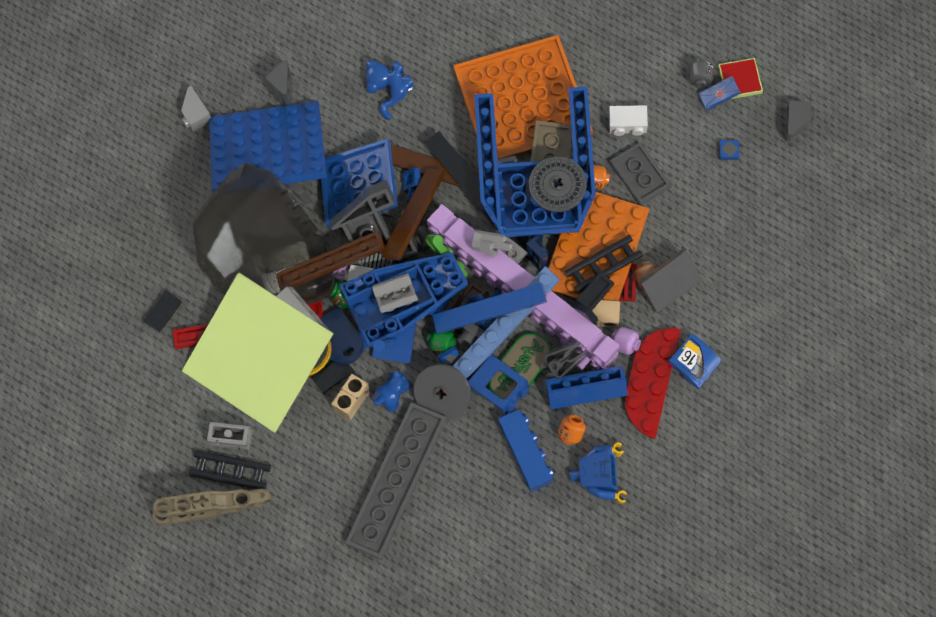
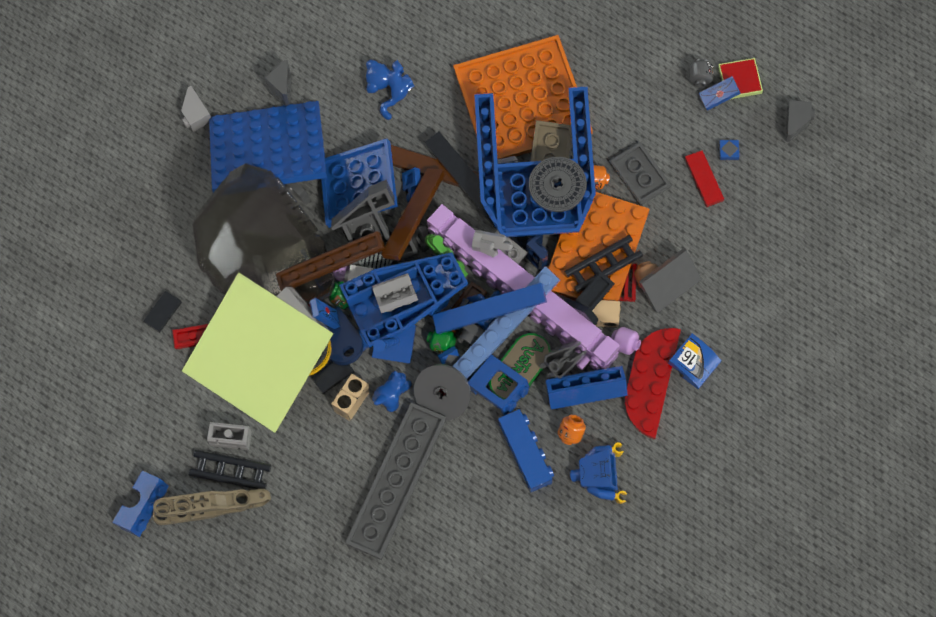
white brick [609,106,648,136] -> none
none -> blue arch [112,471,169,537]
none -> blue tile [310,298,340,329]
none -> red tile [685,150,724,207]

